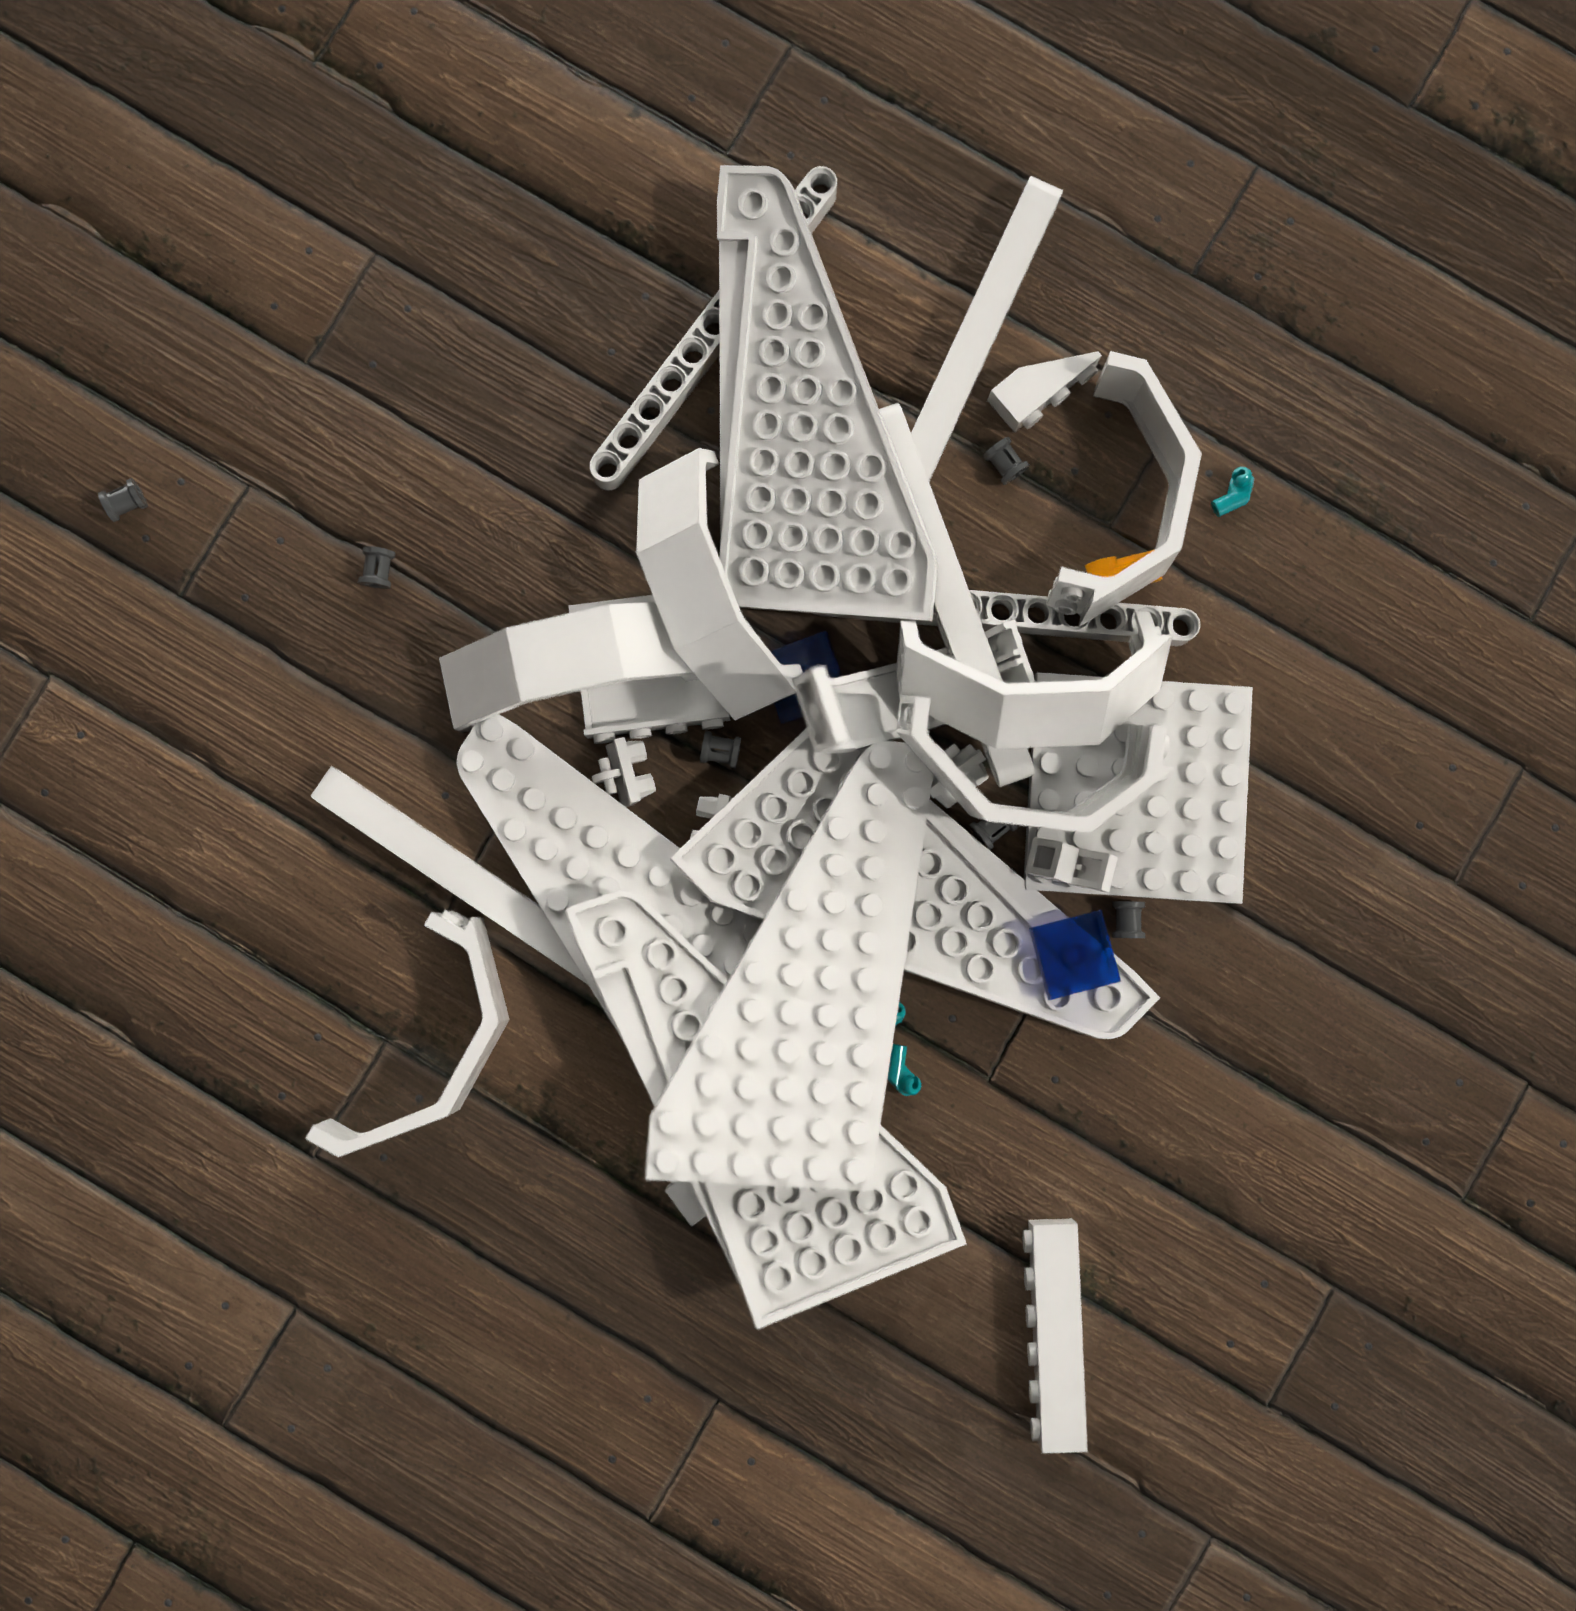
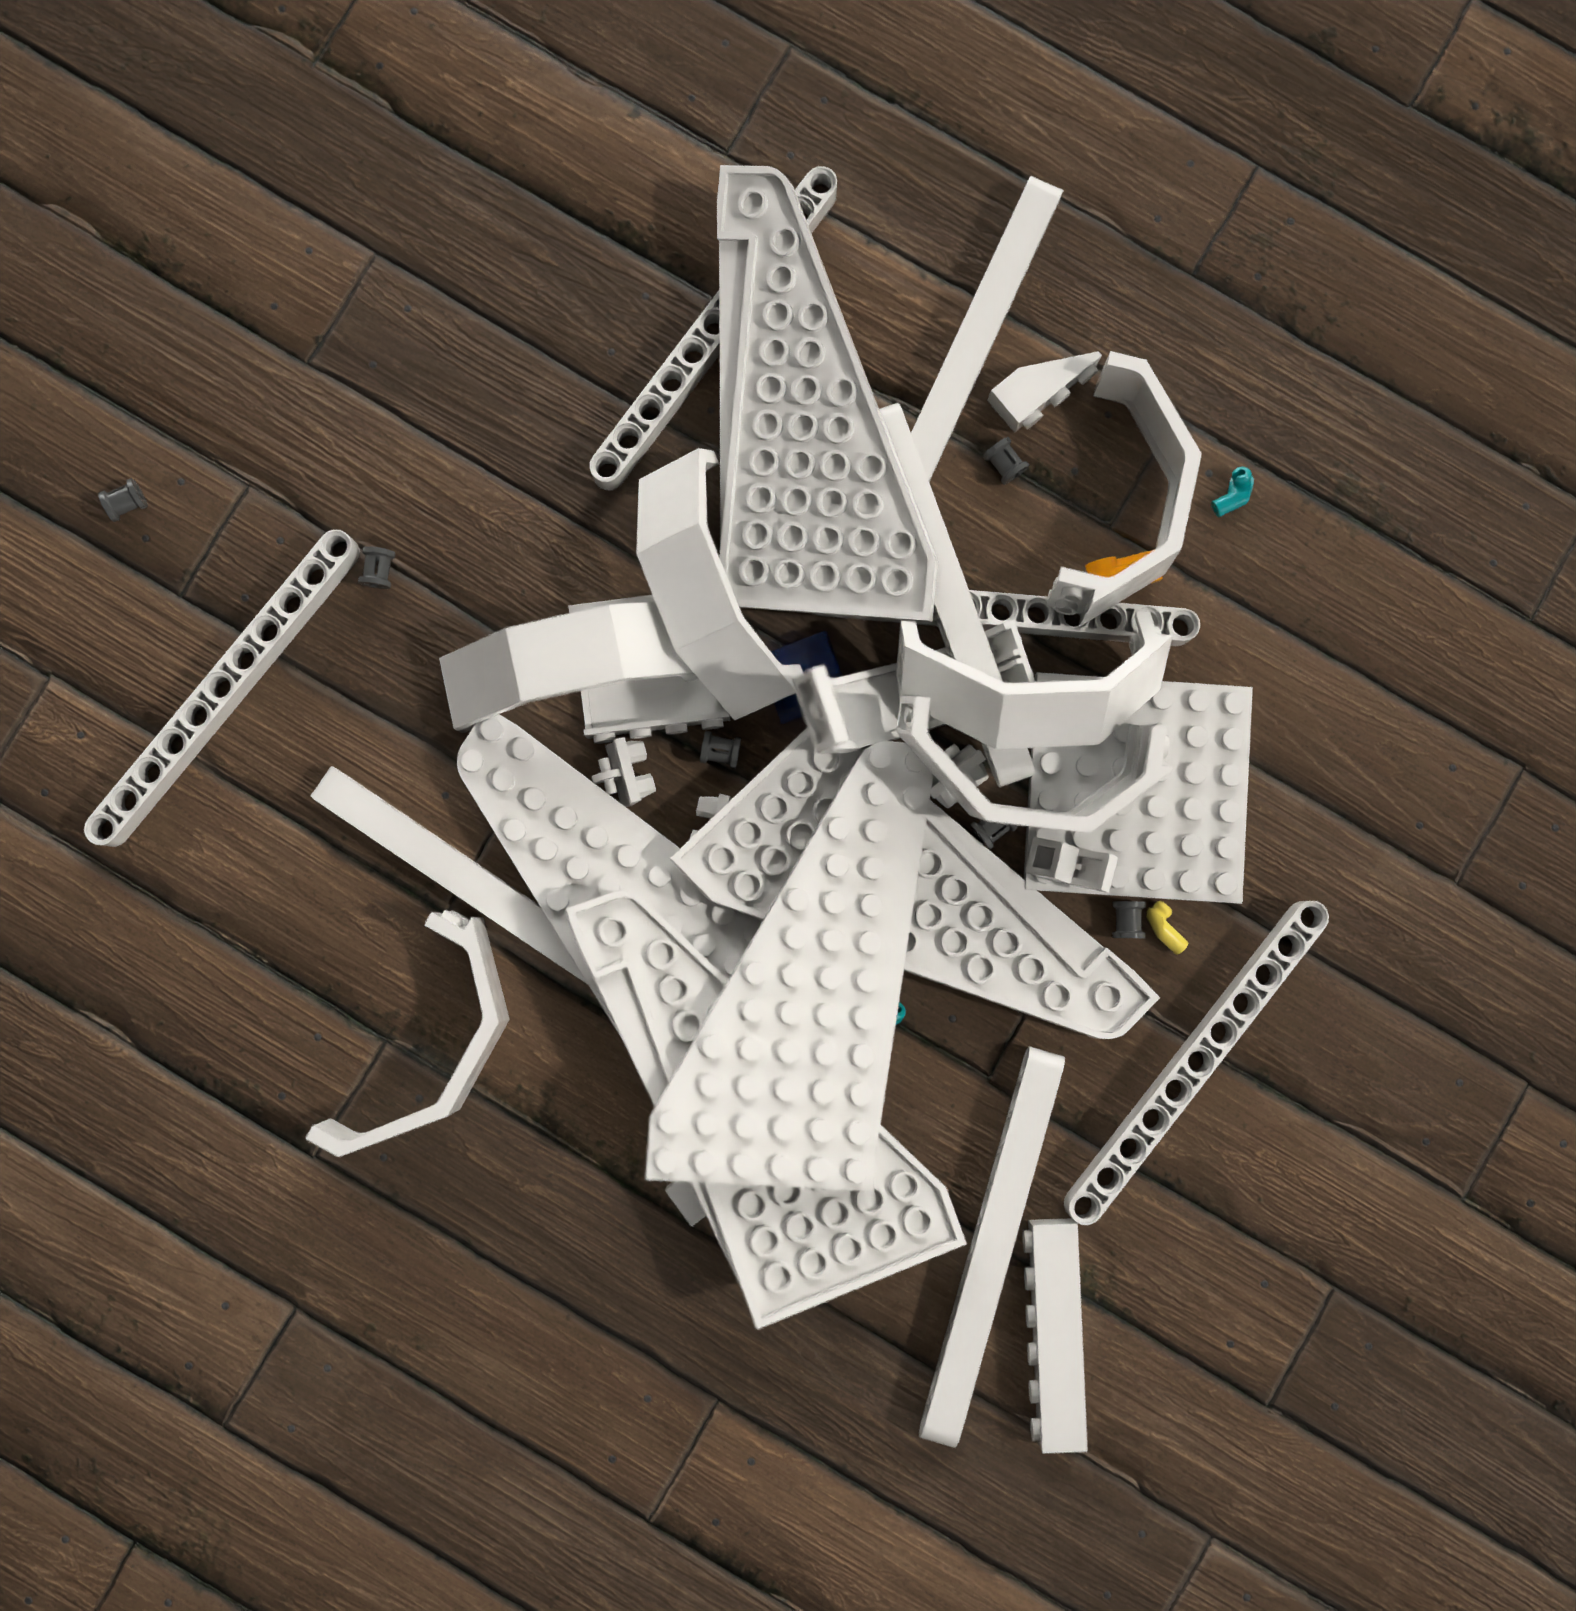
teal arm [887,1044,922,1096] -> none
clear blue plate [1029,910,1121,1000] -> none
none -> white beam [84,529,360,847]
none -> white beam [919,1046,1065,1448]
none -> white beam [1064,901,1329,1225]
none -> light yellow arm [1146,901,1188,955]

